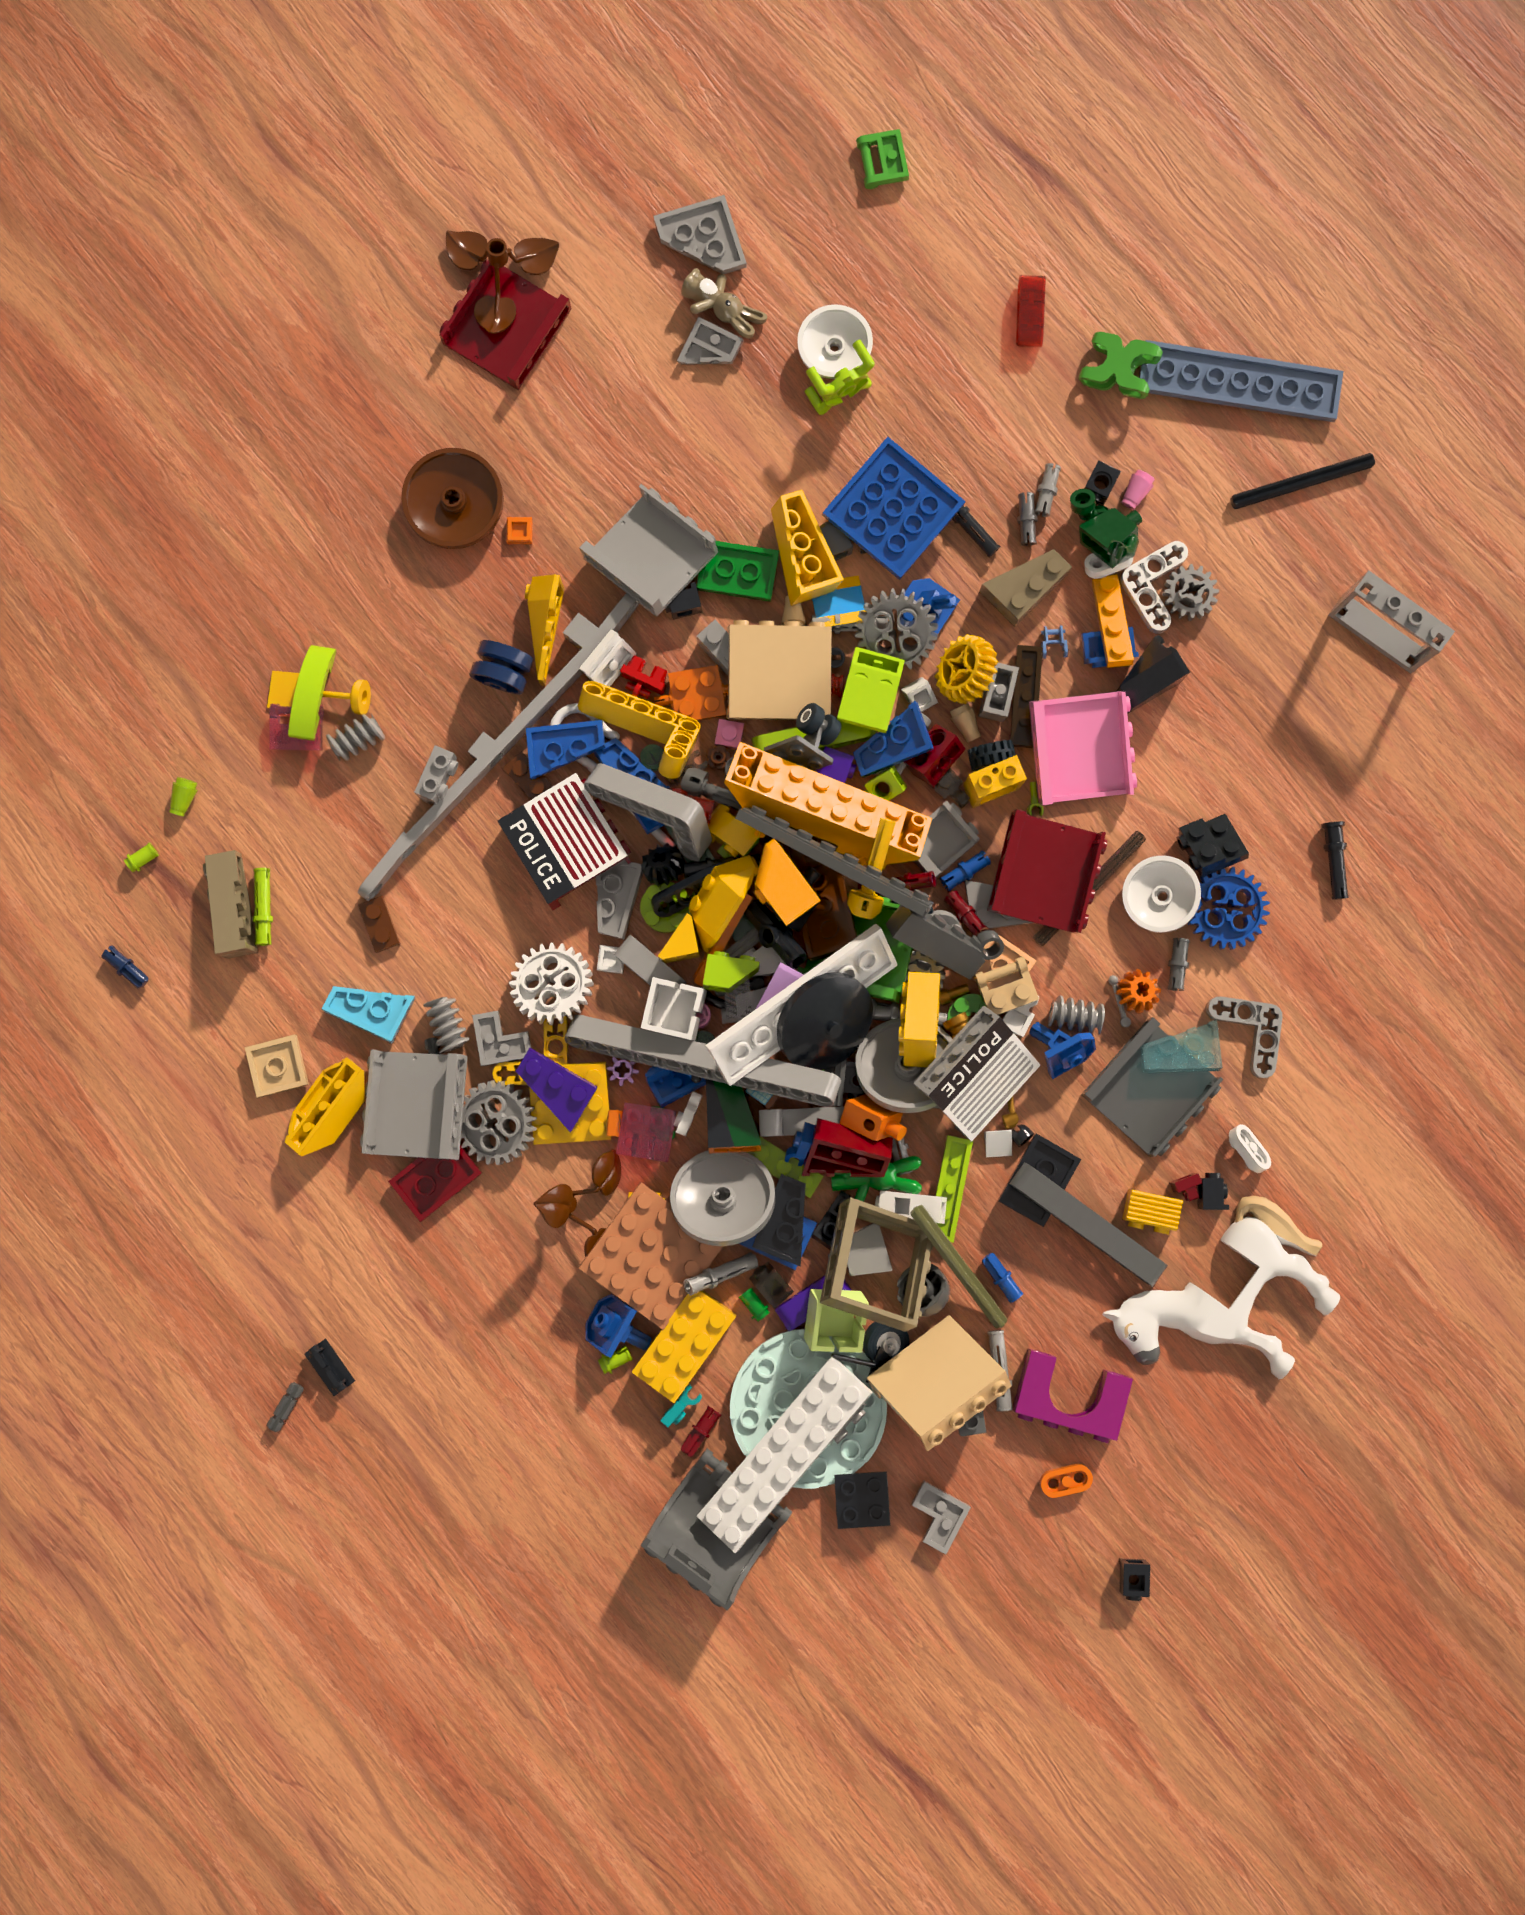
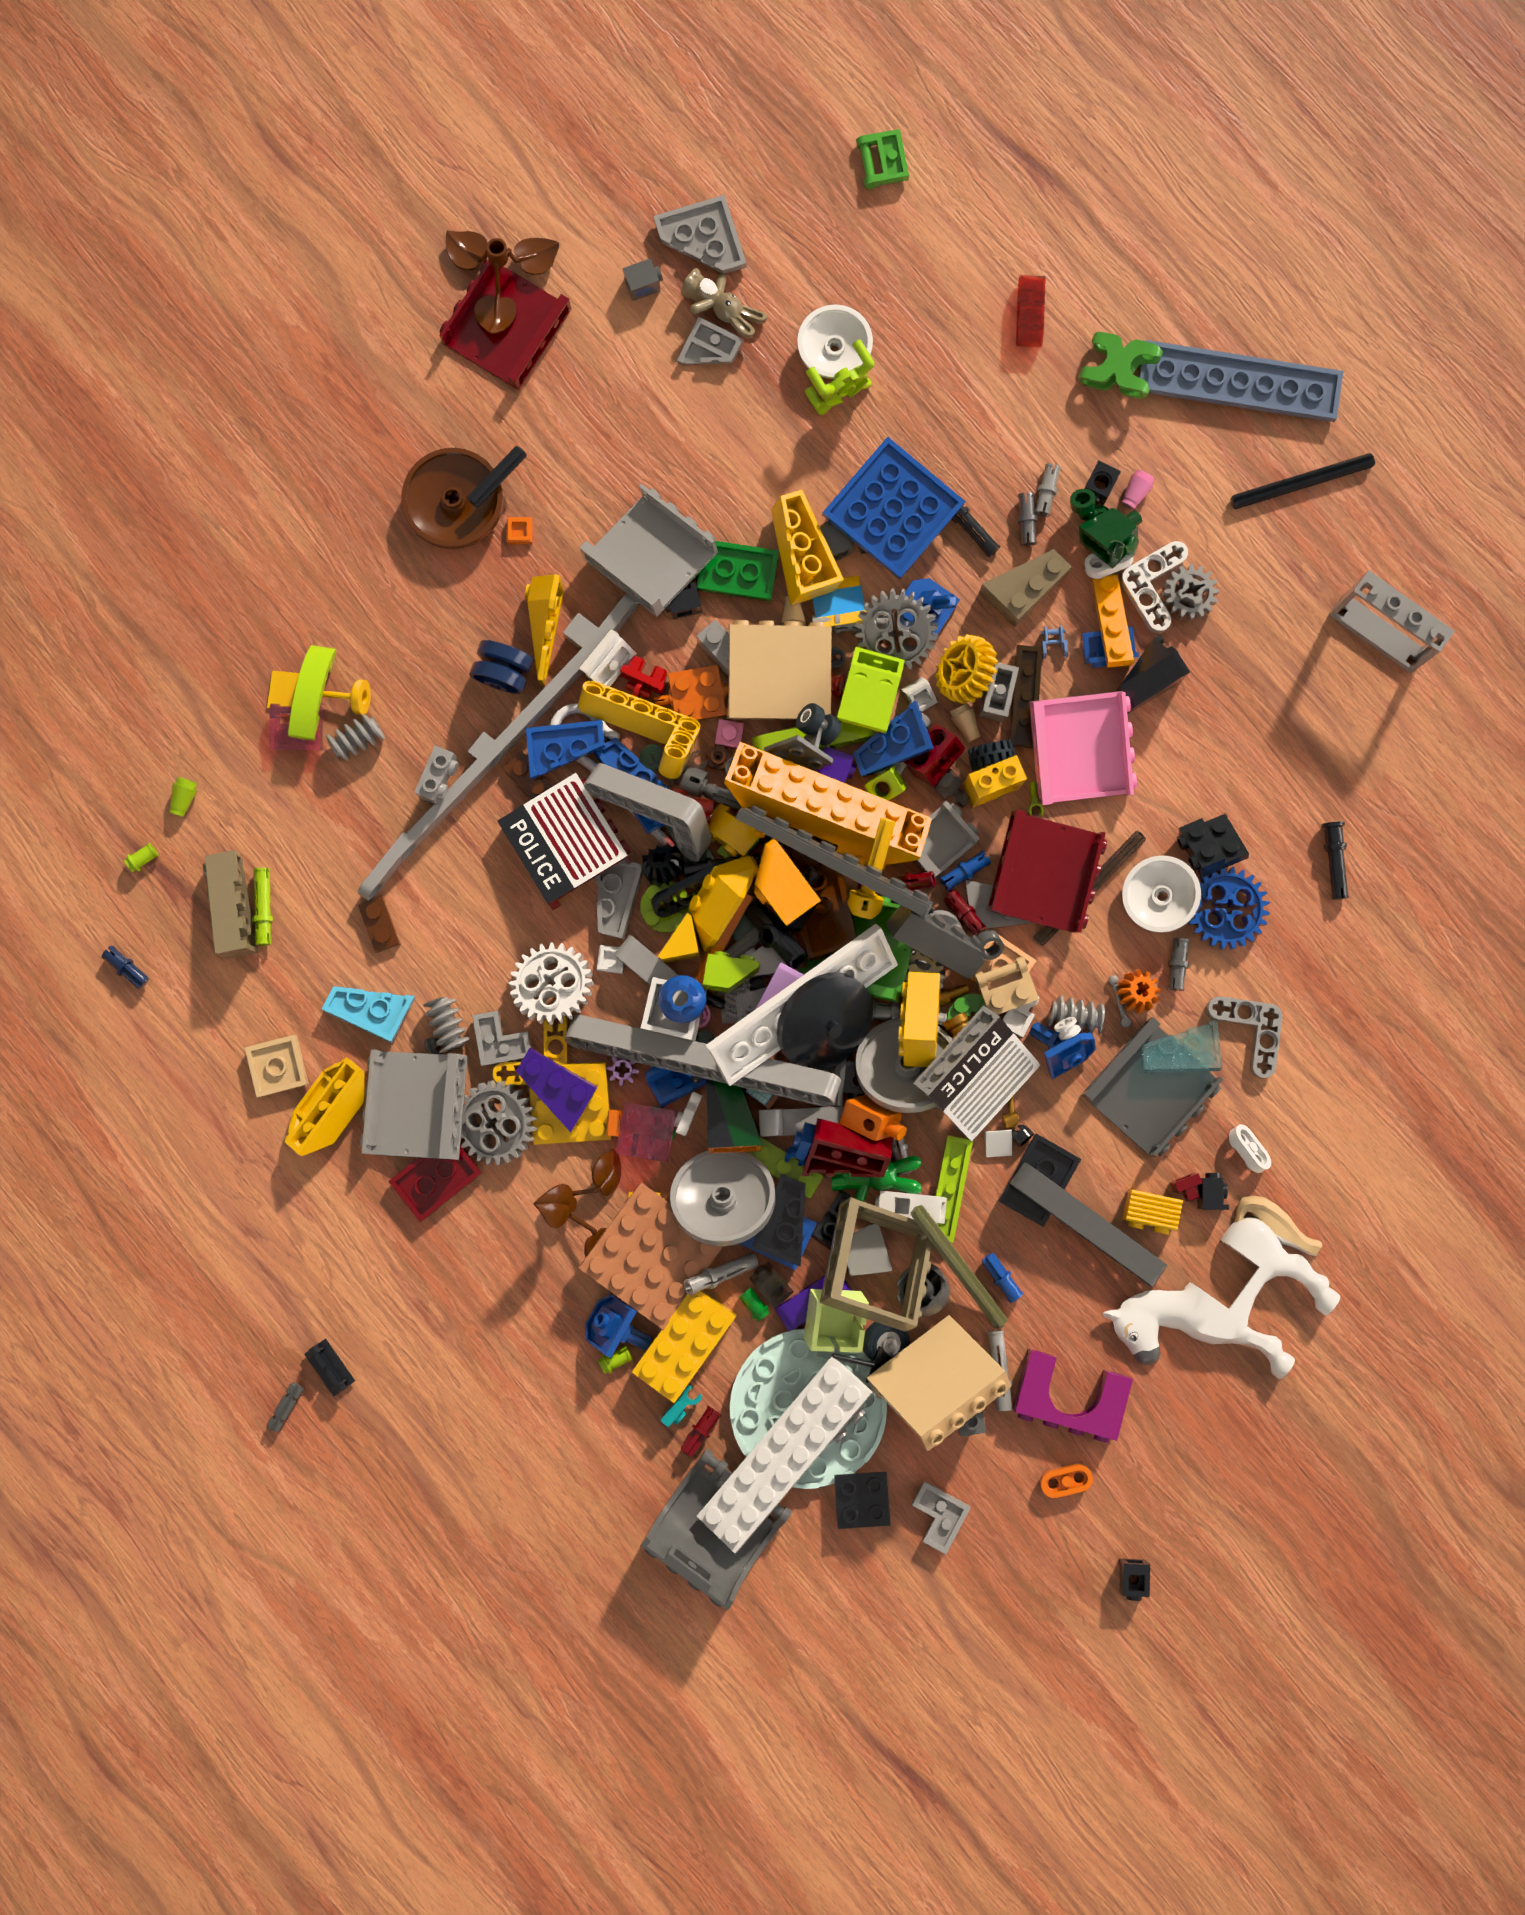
none -> black axle [467,446,527,508]
none -> dark grey brick [623,258,663,301]
none -> blue piece [658,975,706,1023]
none -> white bush [1054,1017,1081,1040]

